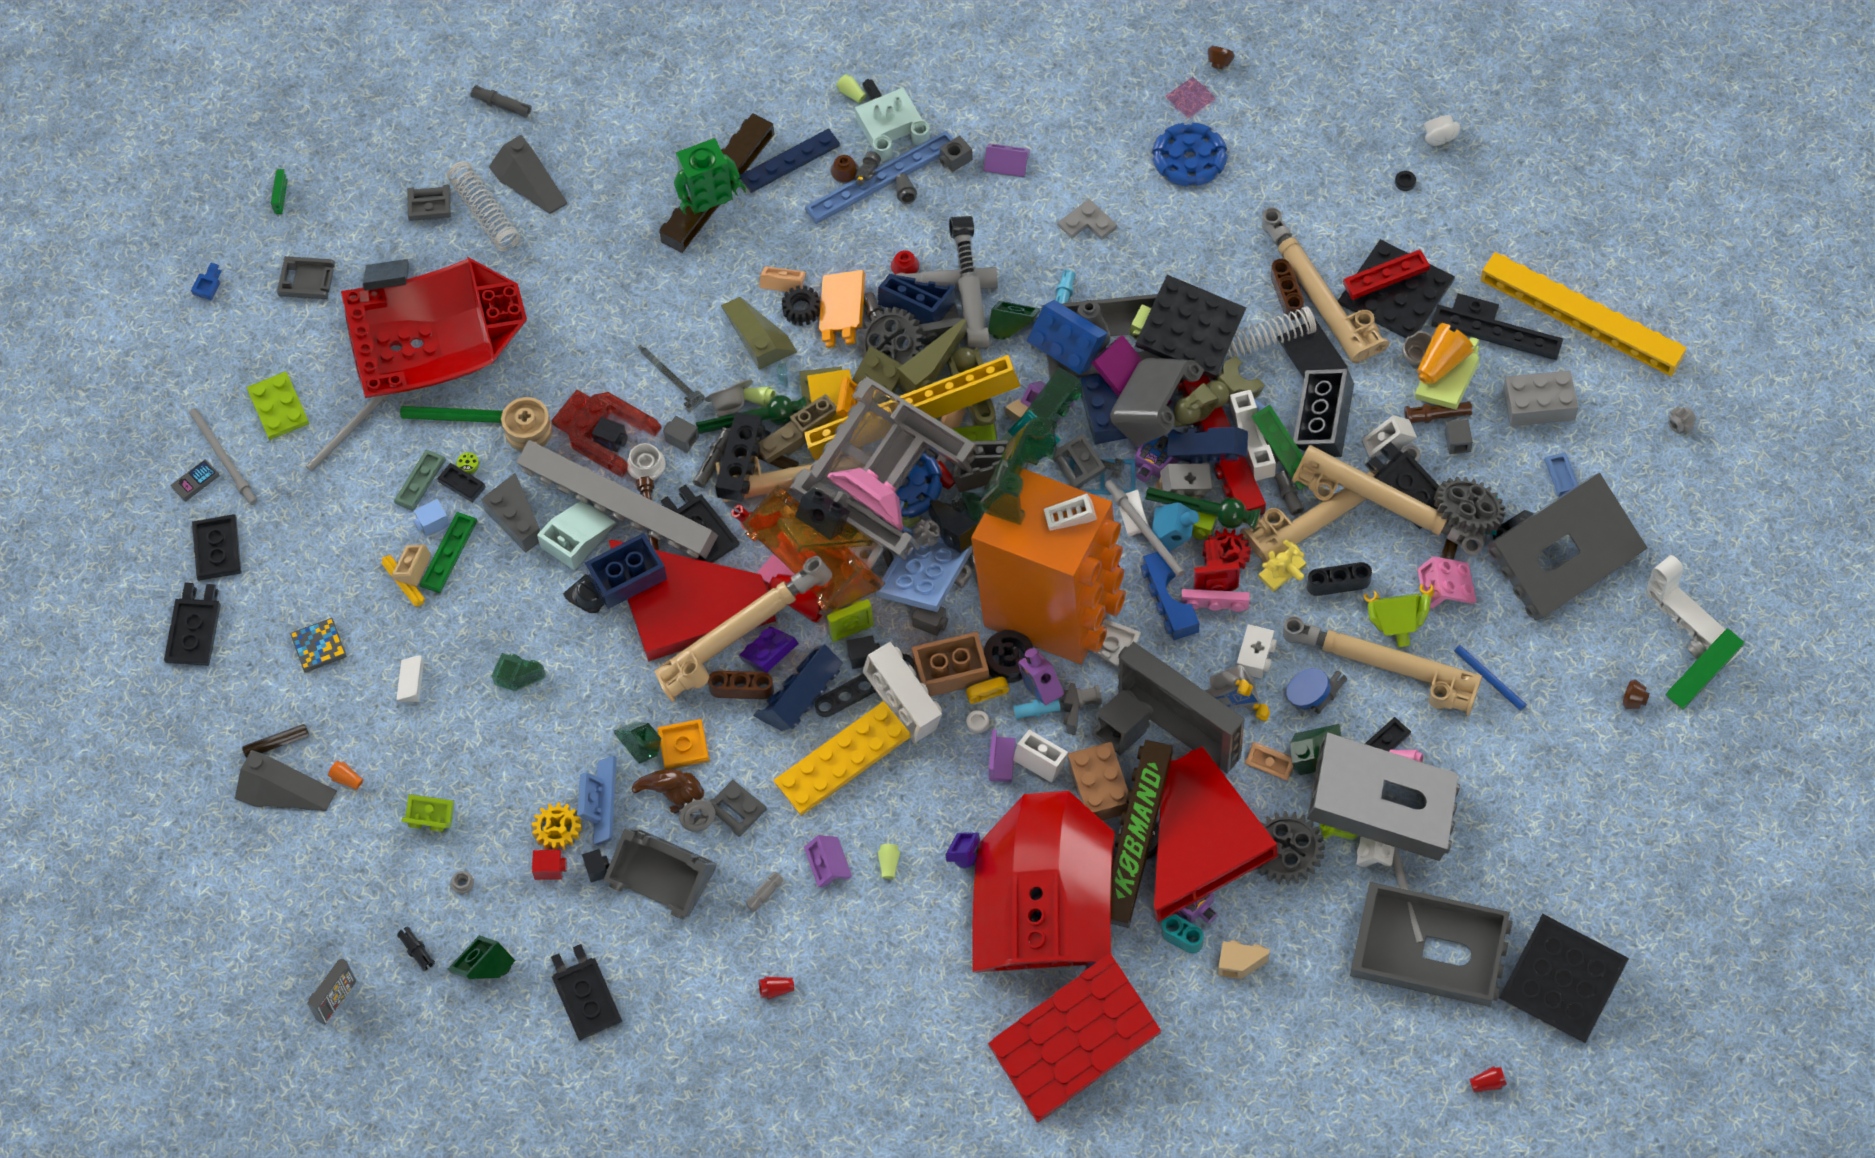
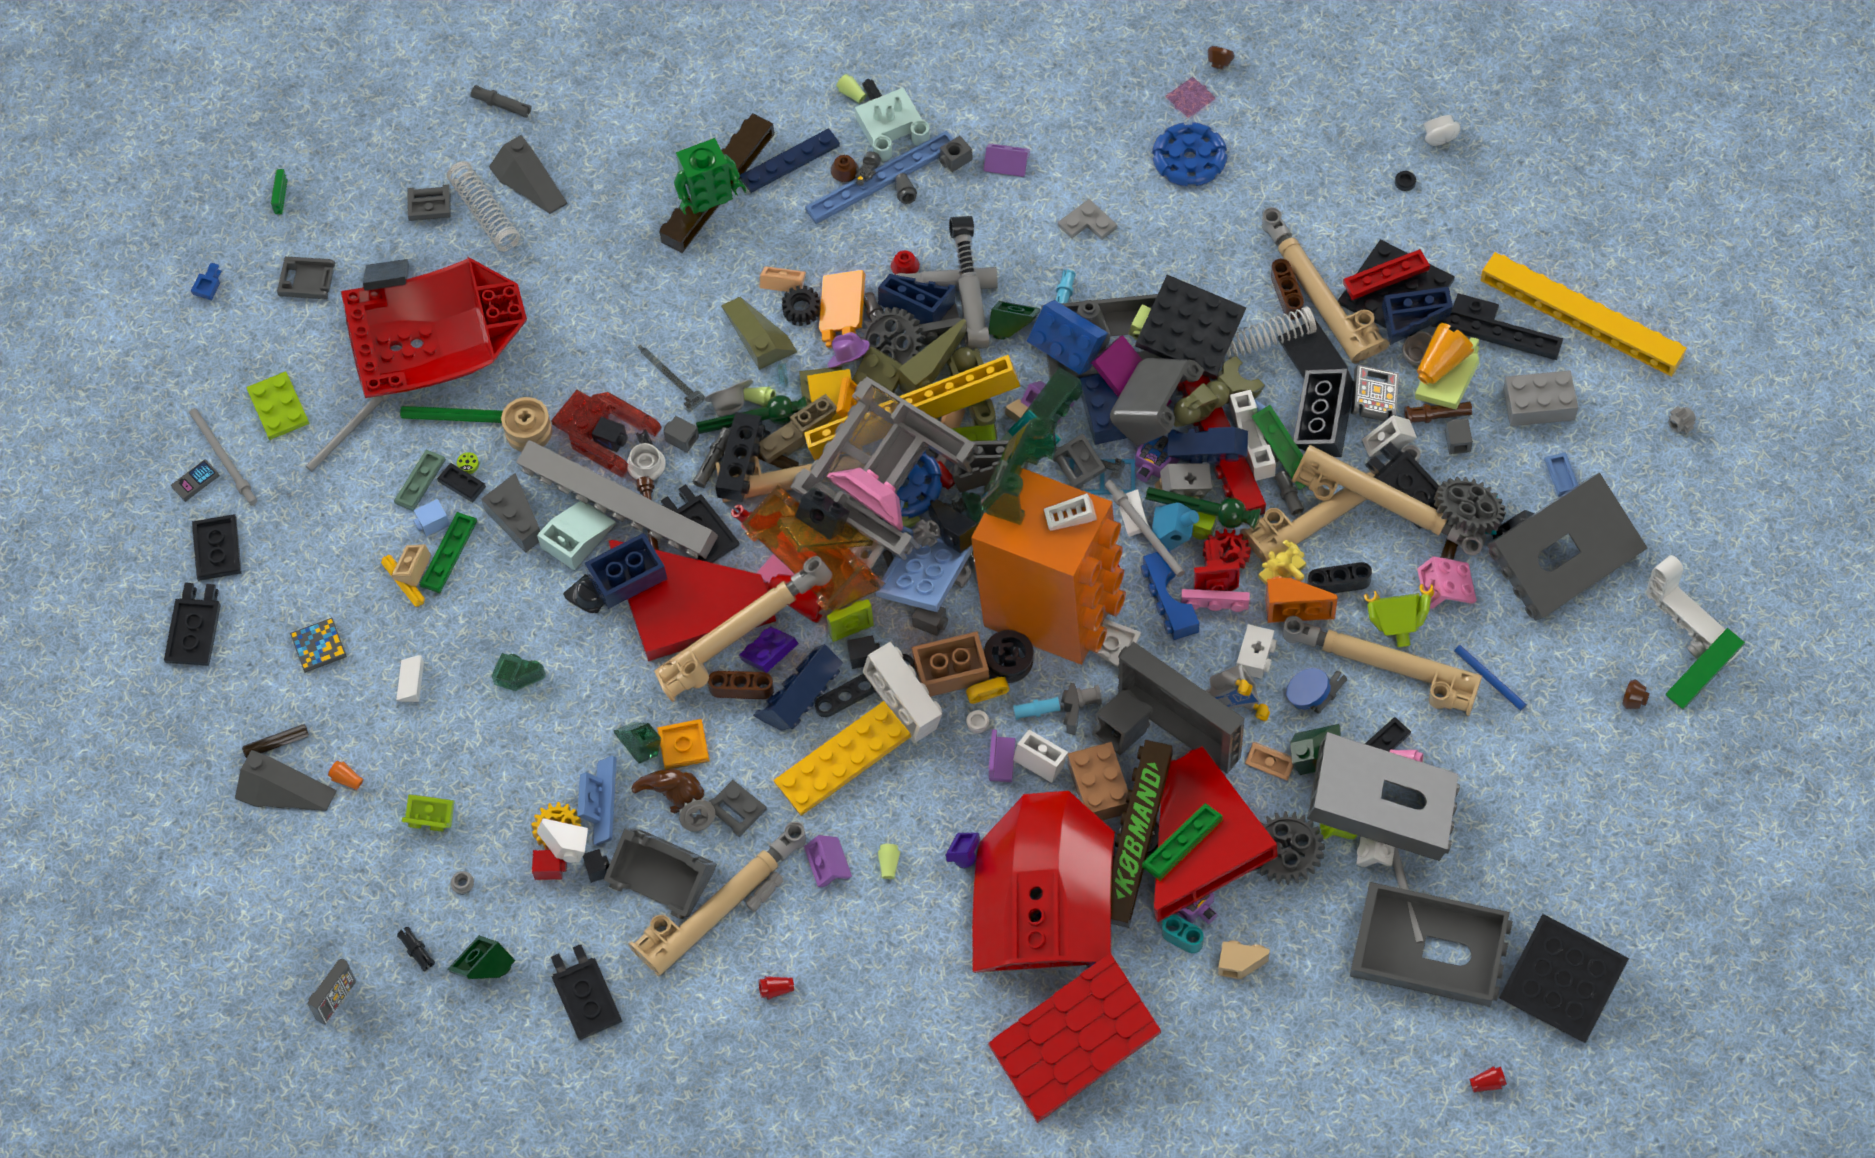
medium lavender torso [1018,648,1064,706] -> none
none -> white slope [537,818,588,863]
none -> tan piece [628,821,806,976]
none -> black bush [635,429,653,445]
none -> medium lavender piece [828,332,870,368]
none -> green tile [1142,803,1223,880]
none -> orange slope [1265,576,1338,623]
none -> container [1351,365,1399,421]
none -> dark blue wedge [1382,287,1453,345]

